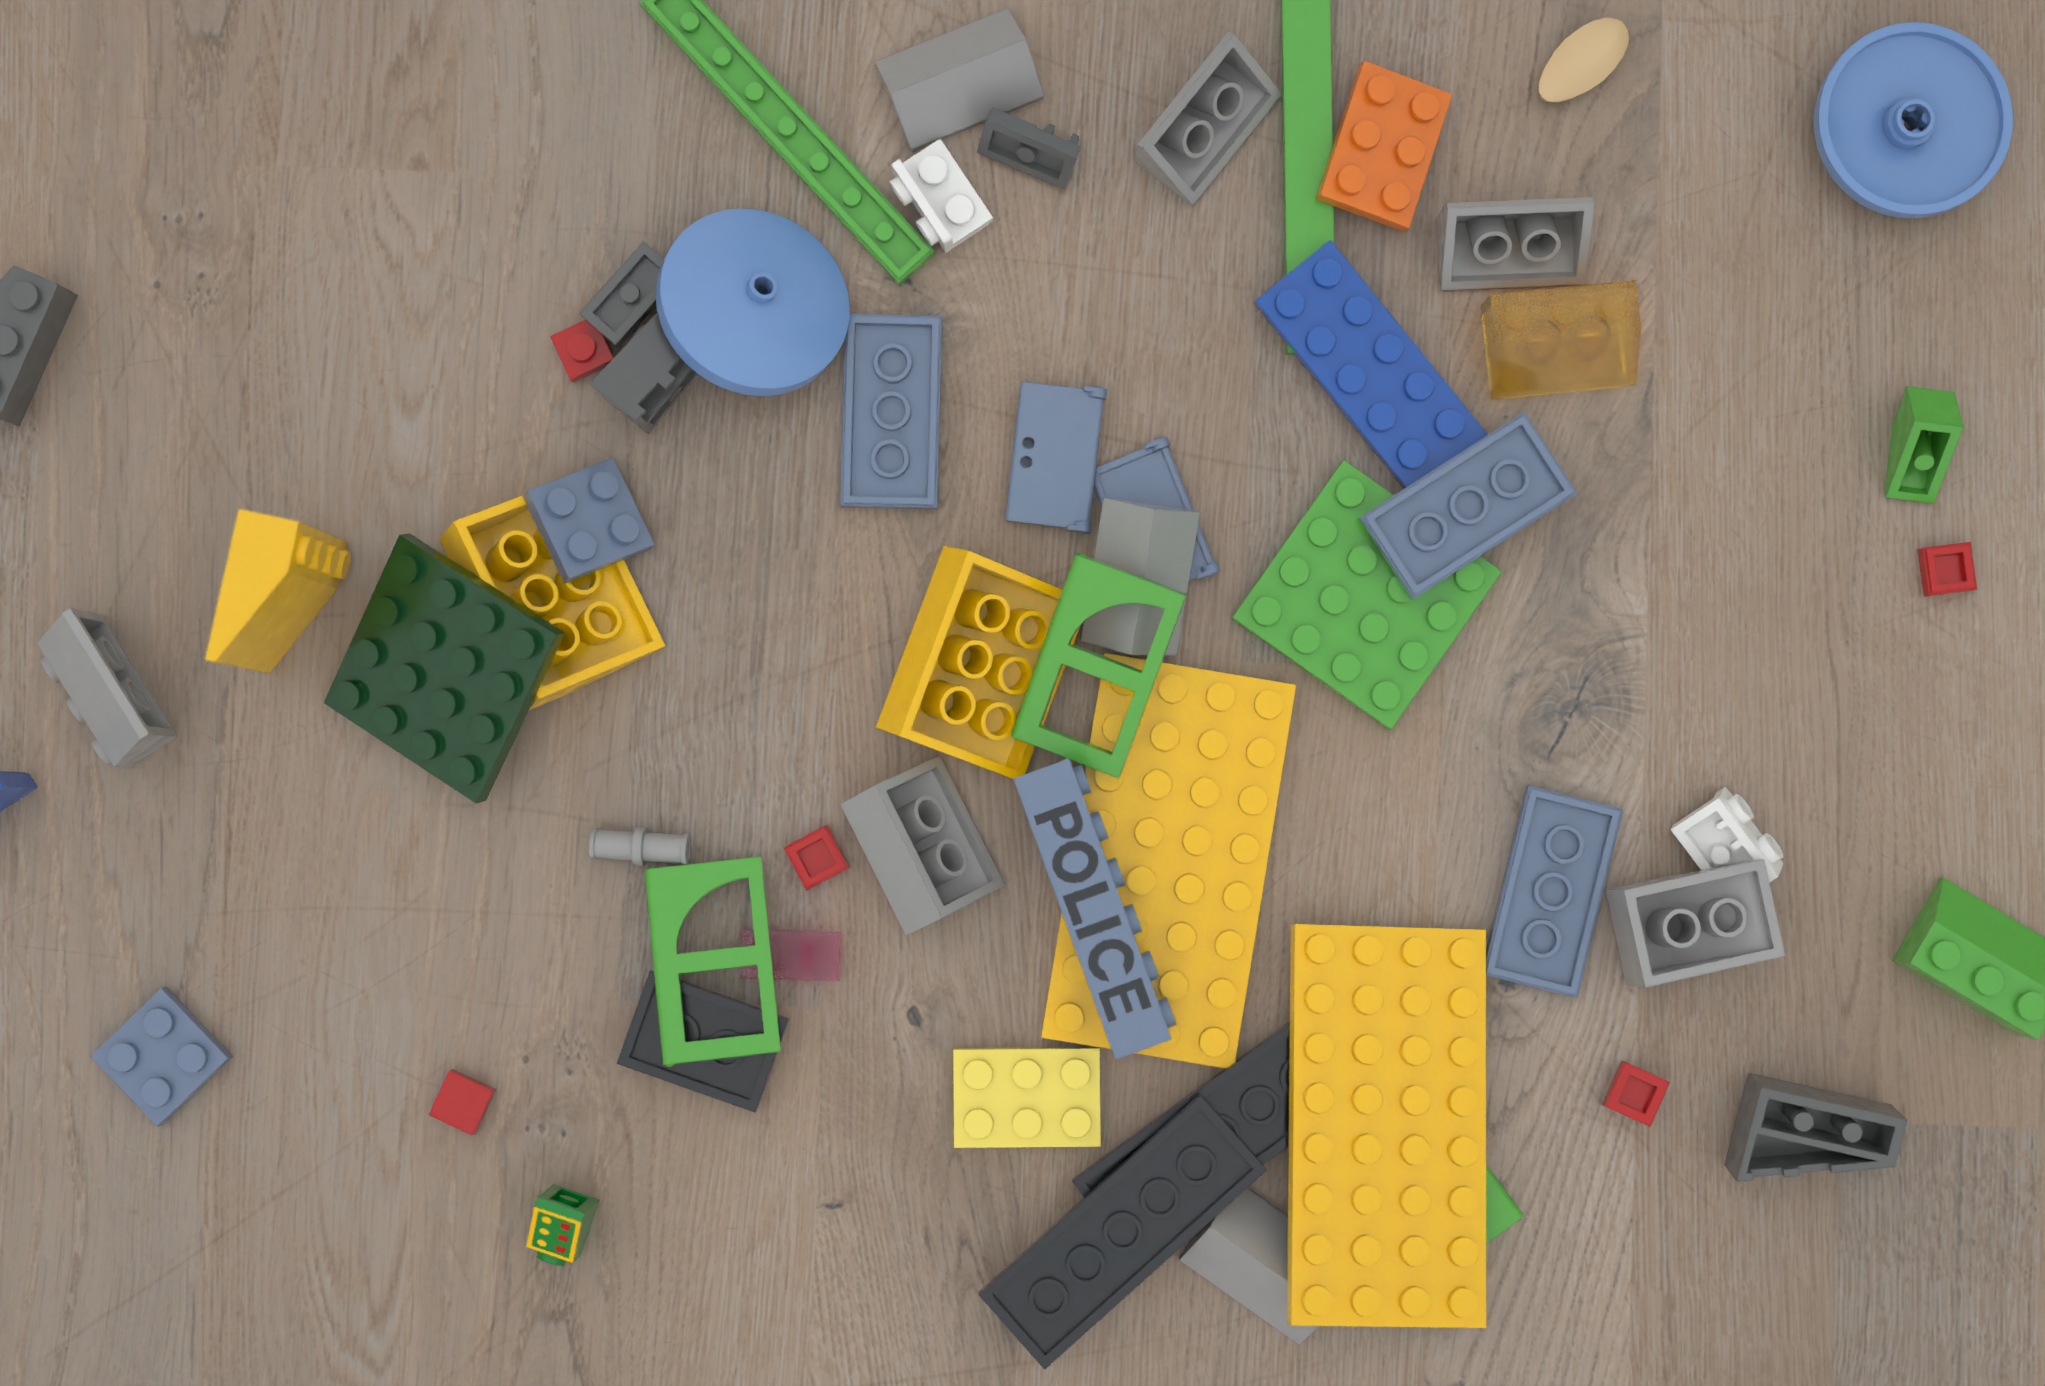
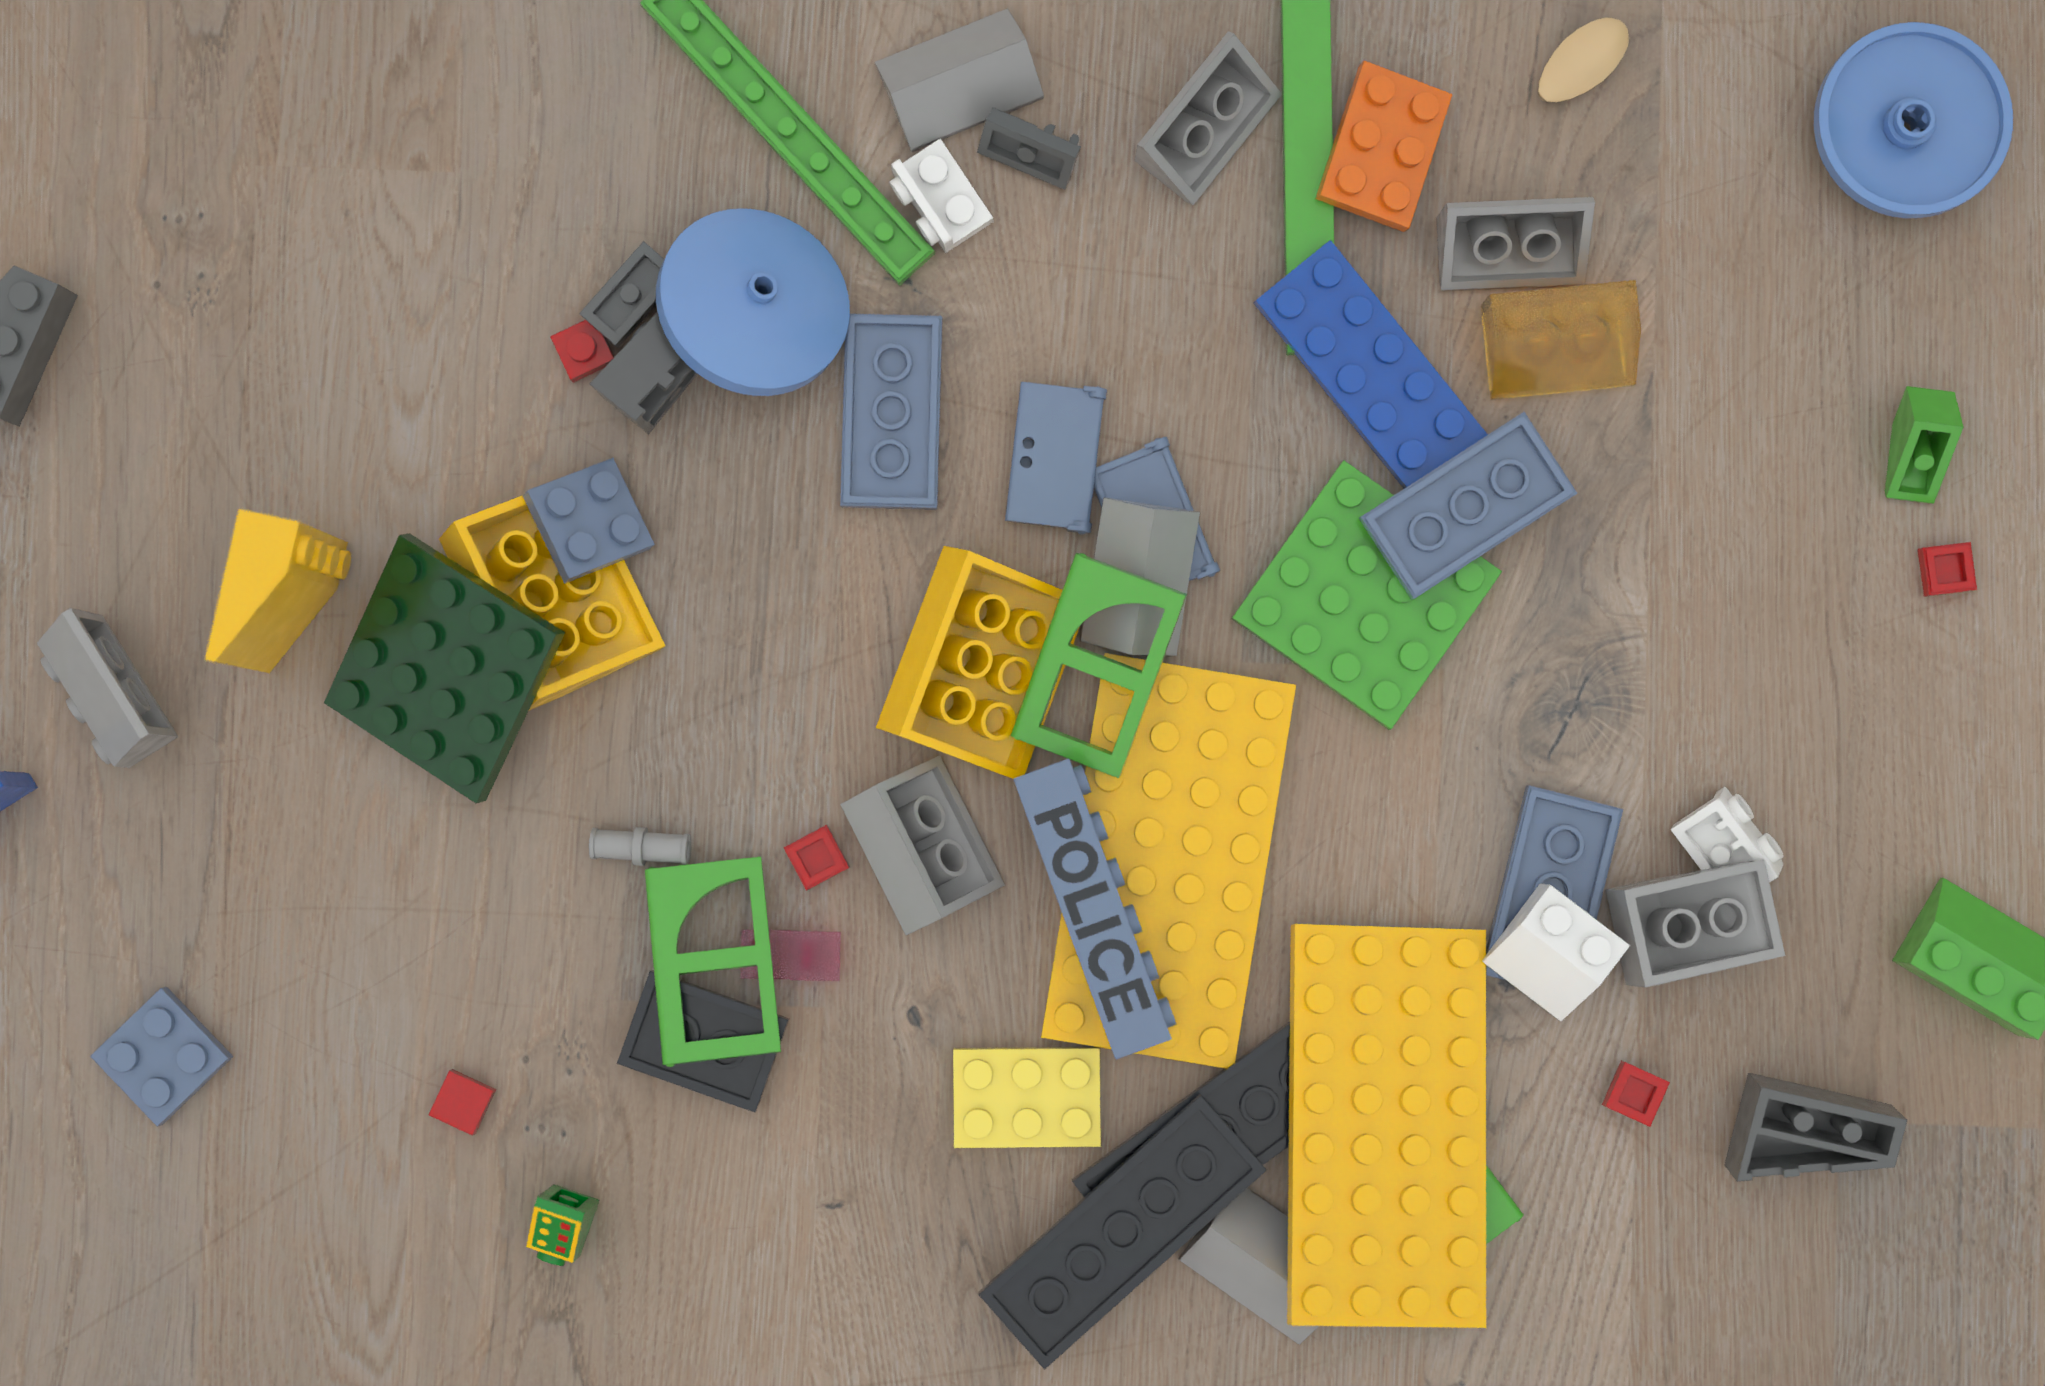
none -> white slope [1482,884,1630,1021]

